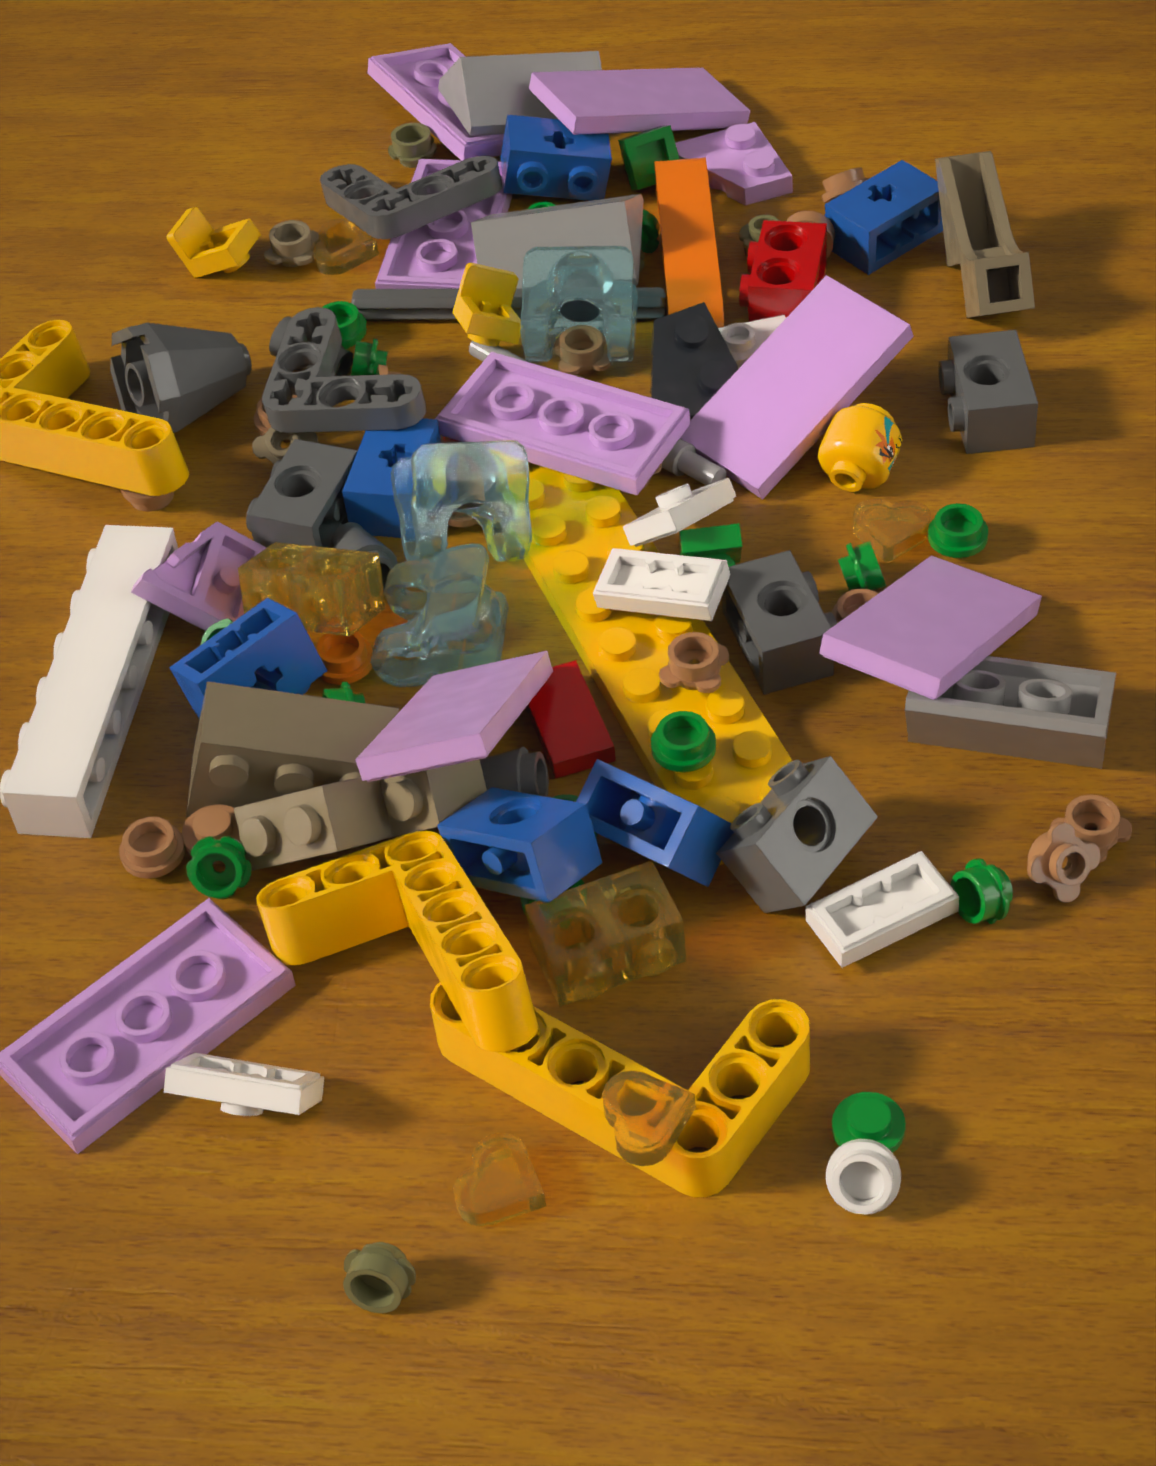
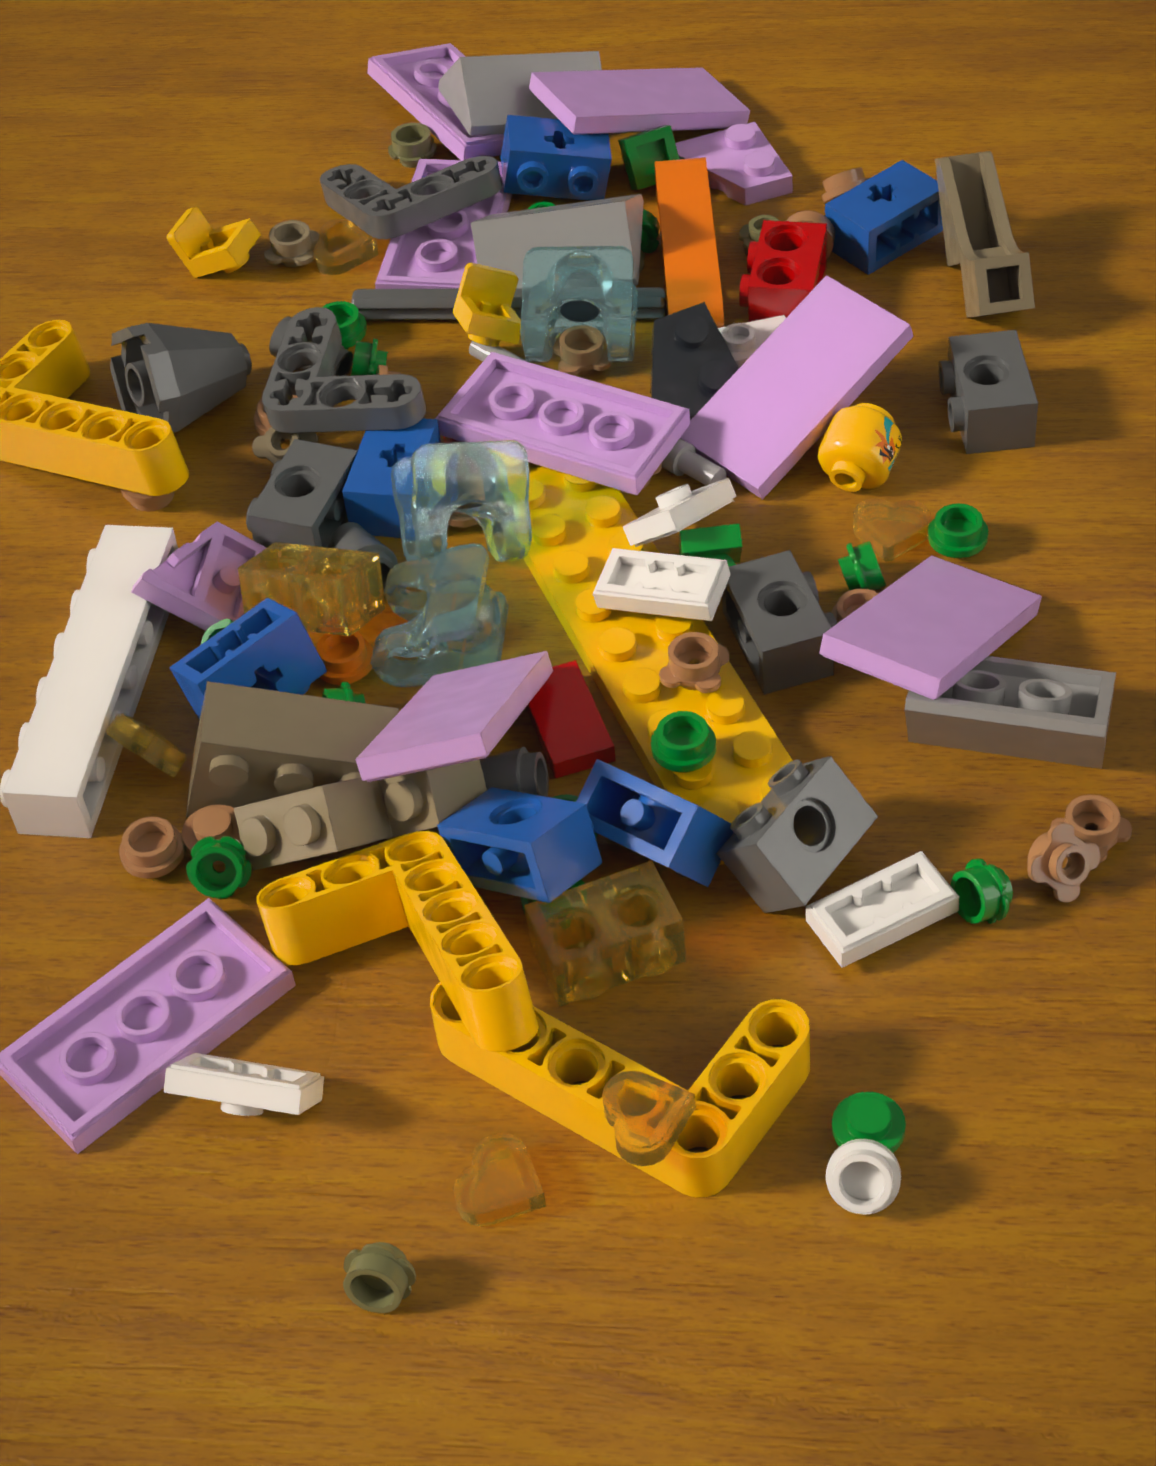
none -> clear yellow tile [105,713,187,777]

